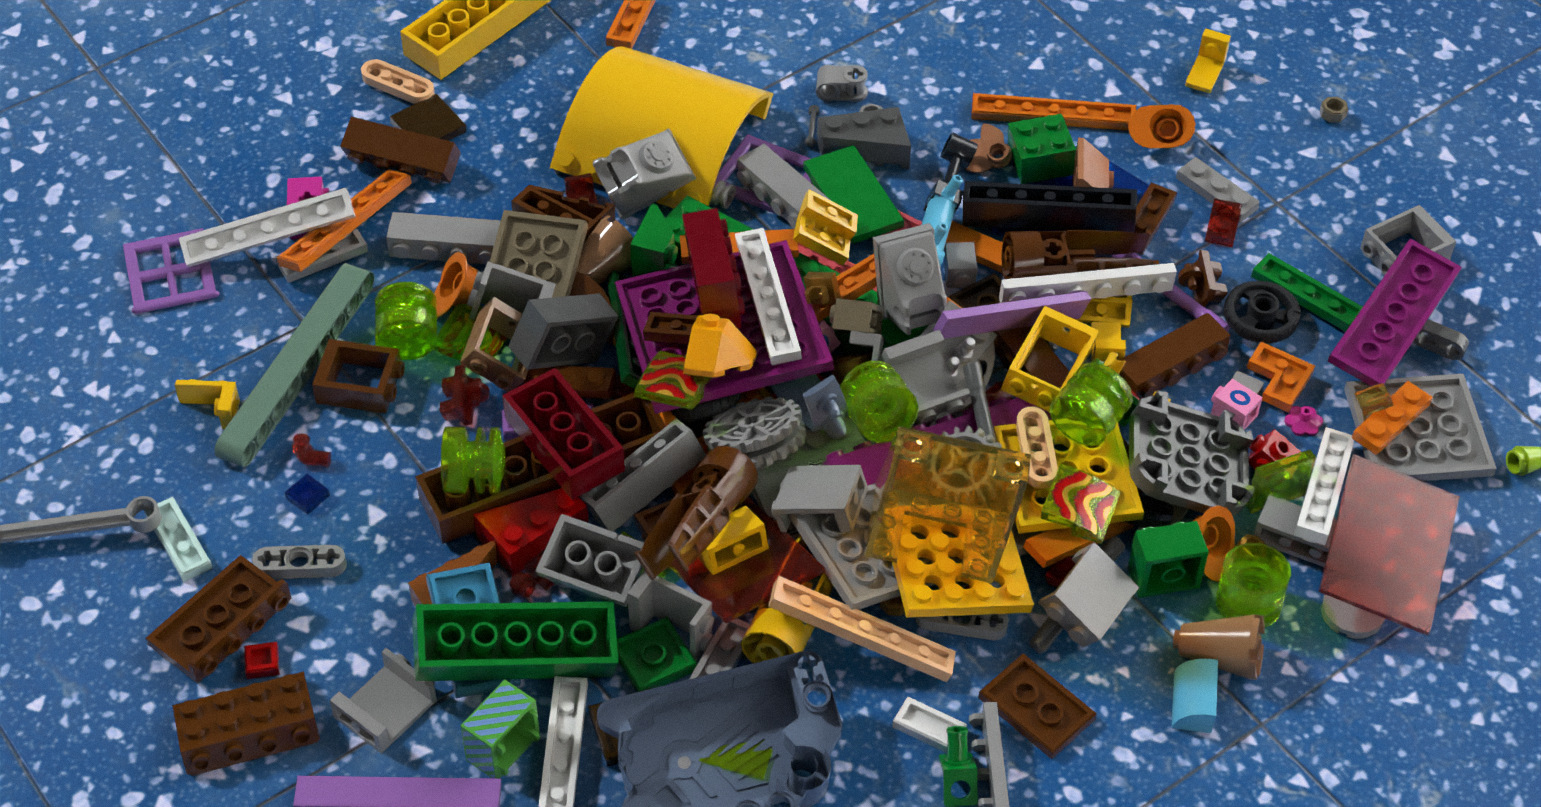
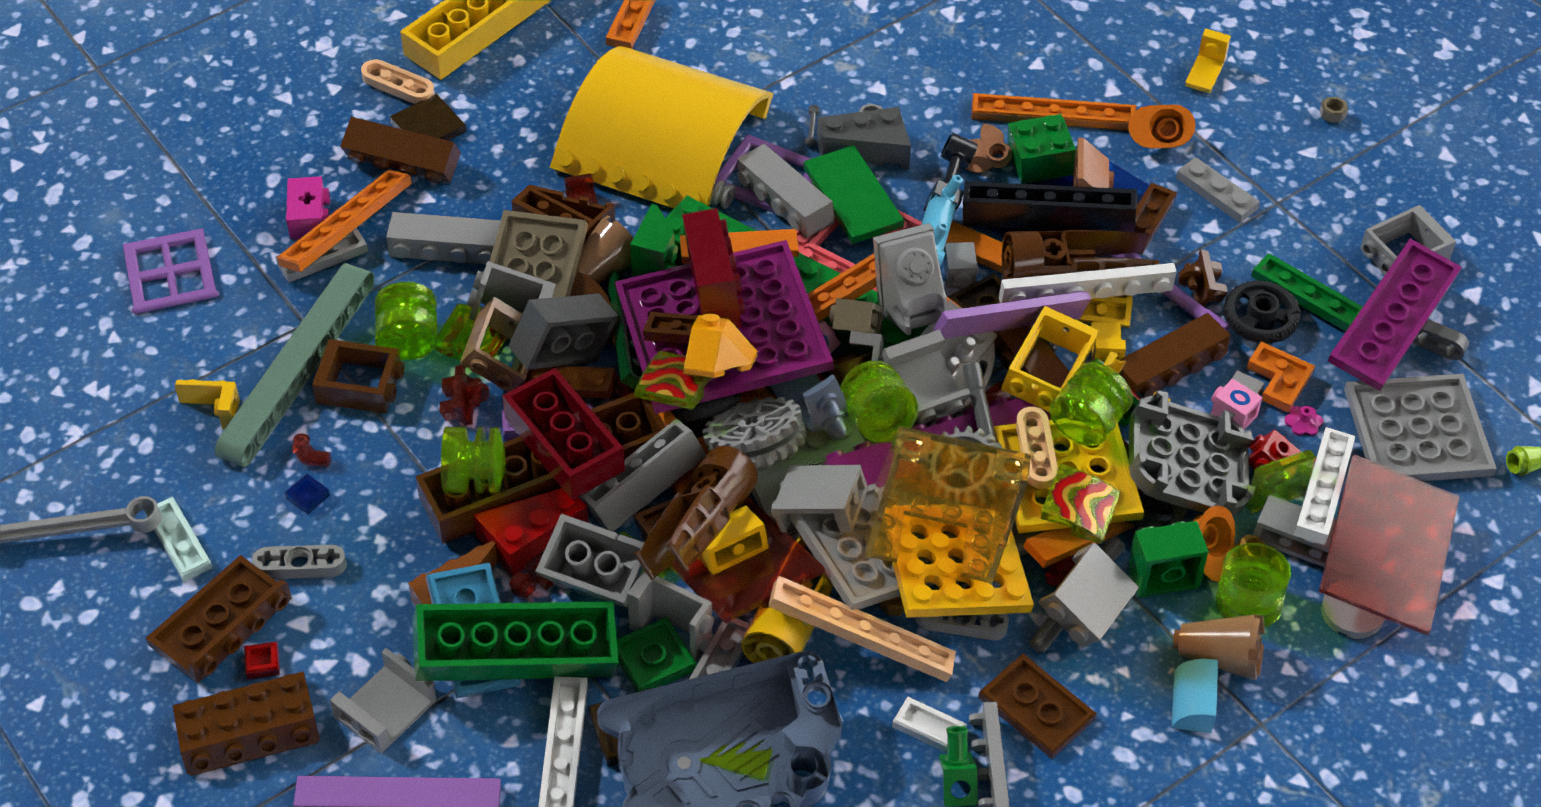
white plate [179,188,356,267] -> none
orange piece [430,252,478,318] -> none
bright green container [460,679,540,779] -> none
light grey piece [592,128,696,220] -> none
white plate [735,228,802,365] -> none
yellow slope [793,189,858,266] -> none
pearl gold tile [804,272,841,305] -> none
light grey piece [816,65,868,102] -> none
clear red bracket [1204,199,1242,248] -> none
orange plate [1352,381,1433,455] -> none
clear yellow tile [1354,383,1394,416] -> none

